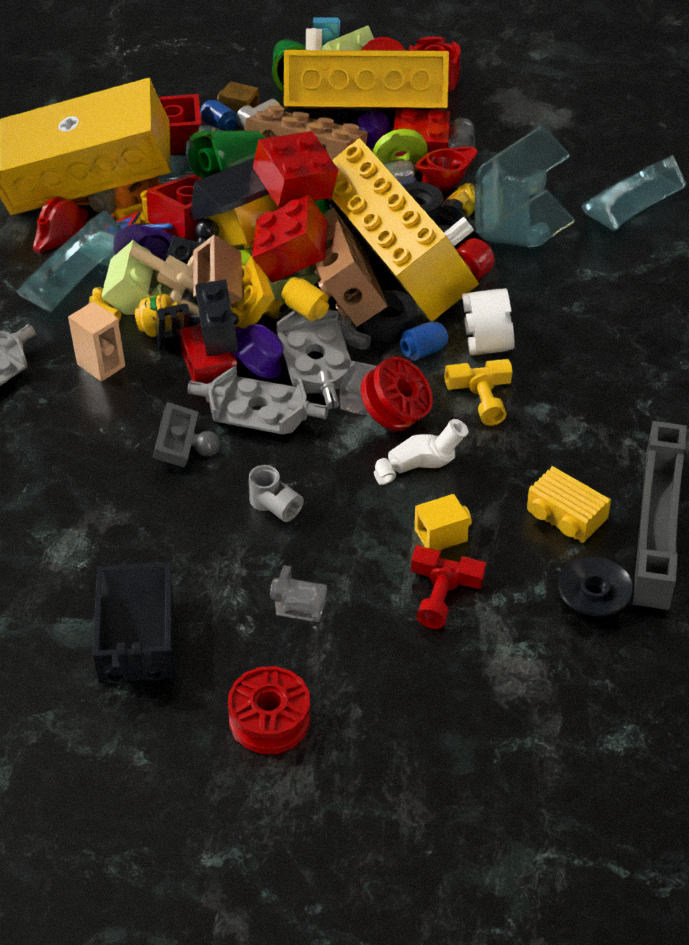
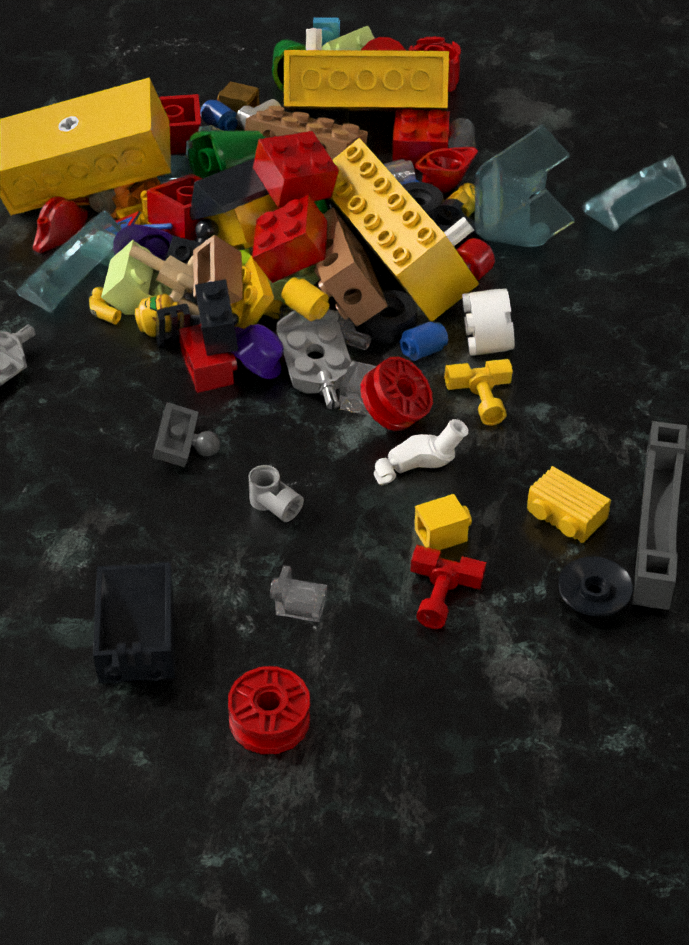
light nougat brick [68,302,125,382] -> none
light grey plate [188,366,329,434] -> none
dark purple piece [352,109,393,152] -> none
lime tile [373,129,428,178] -> none

